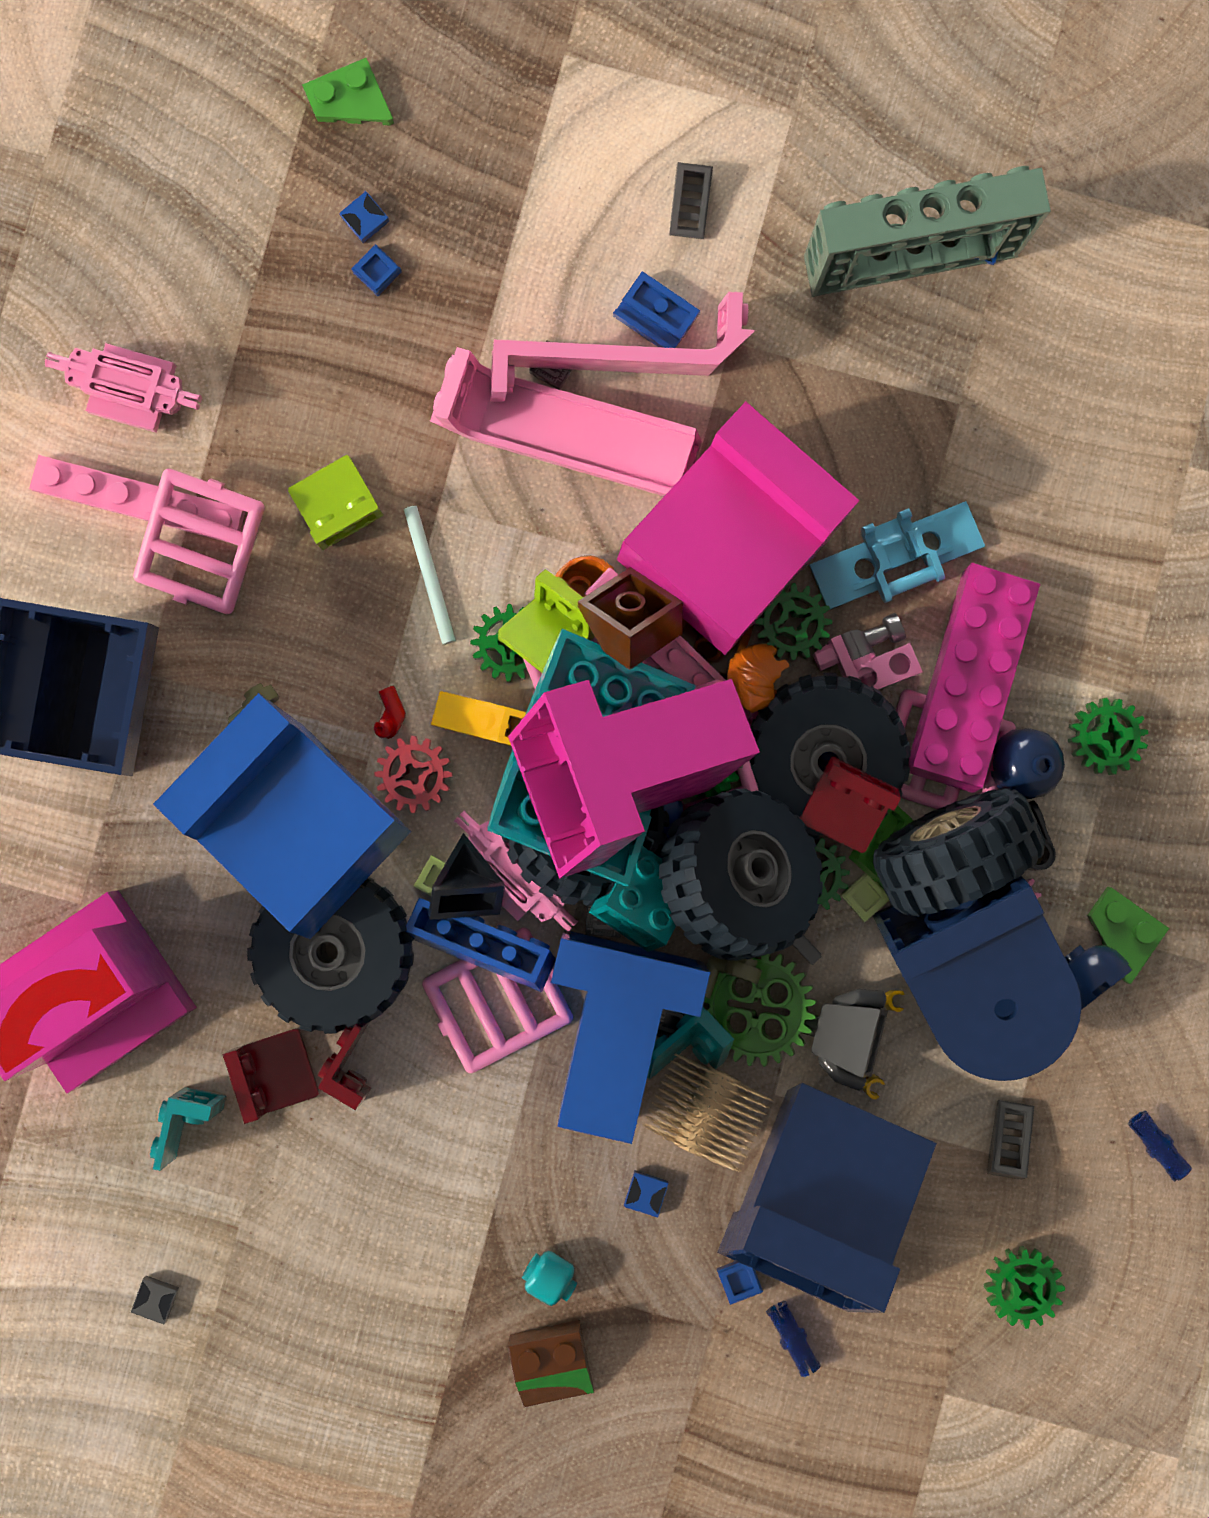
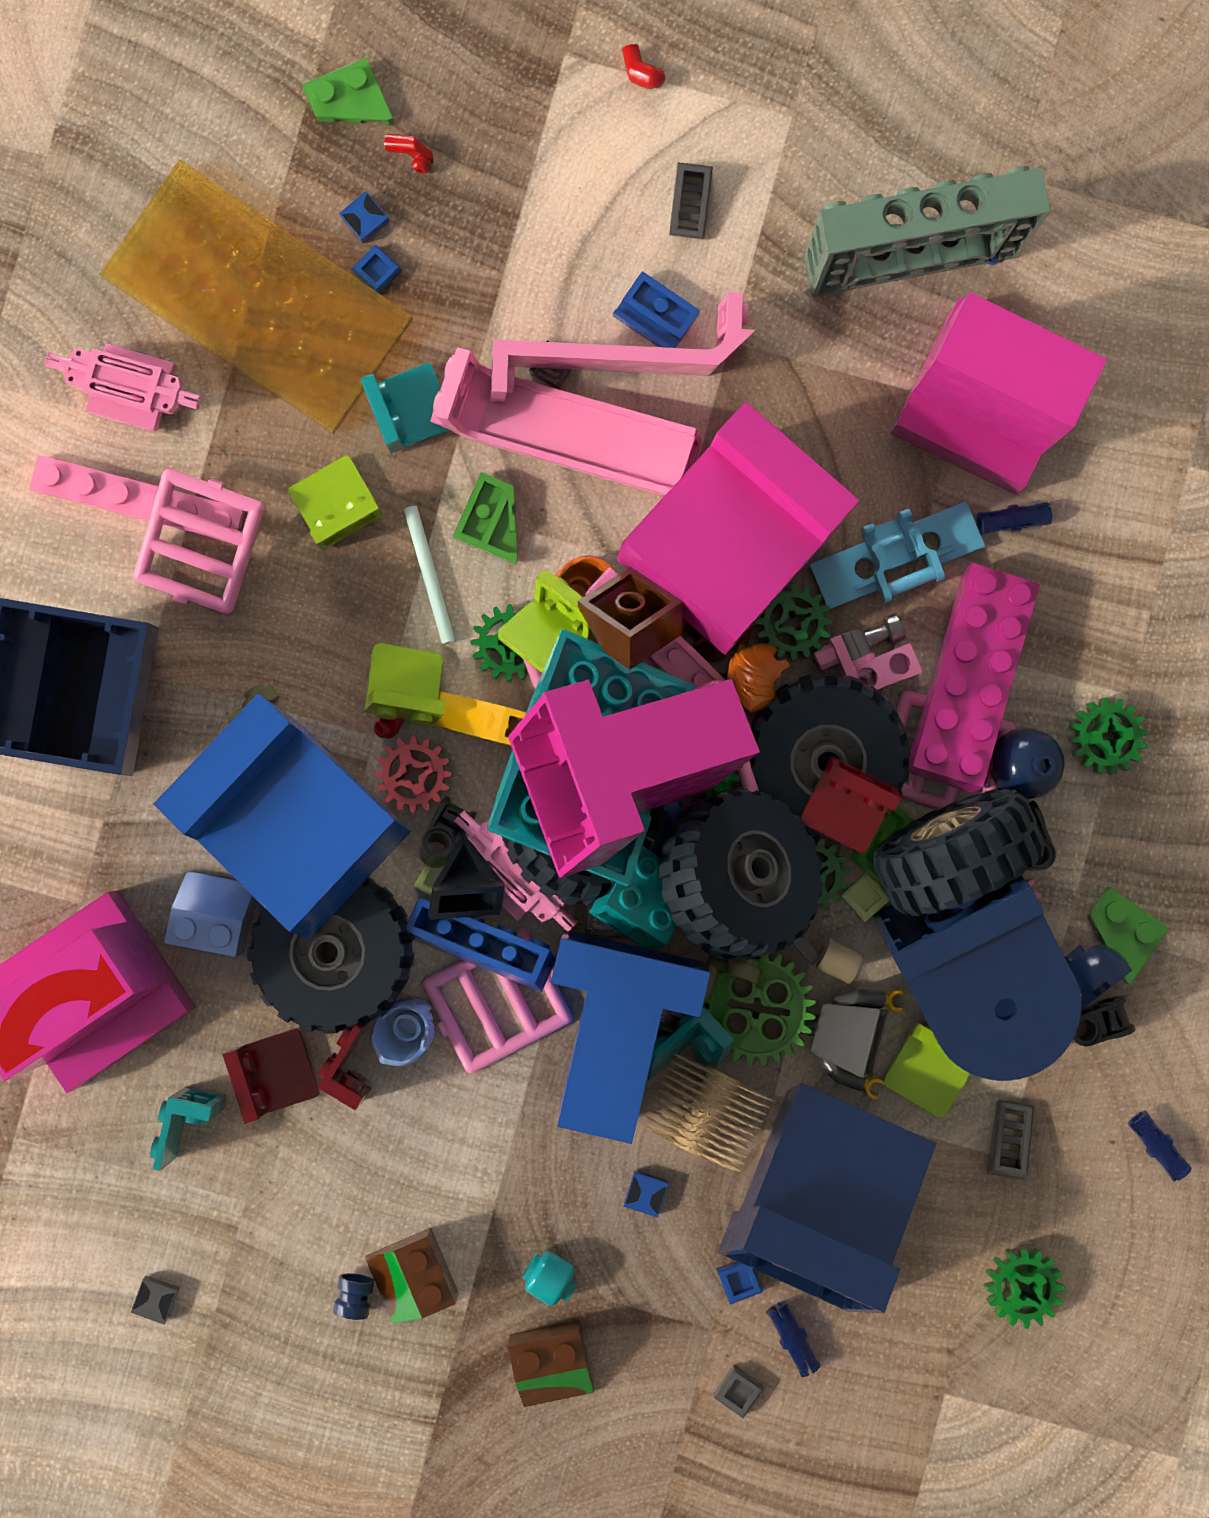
none -> clear yellow plate [99,159,413,434]
none -> light blue slope [164,871,255,957]
none -> dark blue wheel [333,1273,375,1320]
none -> teal bracket [360,362,450,454]
none -> lime bracket [364,643,445,725]
none -> reddish brown slope [365,1227,459,1323]
none -> light blue hair [370,997,435,1066]
none -> red arm [385,134,434,174]
none -> black piece [419,796,477,868]
none -> bright green wing [453,472,518,565]
none -> red arm [622,44,665,89]
none -> dark grey tile [713,1364,764,1419]
none -> dark tan piece [816,939,864,984]
none -> lime bracket [883,1022,970,1118]
none -> dark pink piece [890,292,1107,495]
none -> clear blue pin [976,502,1052,535]
none -> black piece [1072,995,1136,1047]

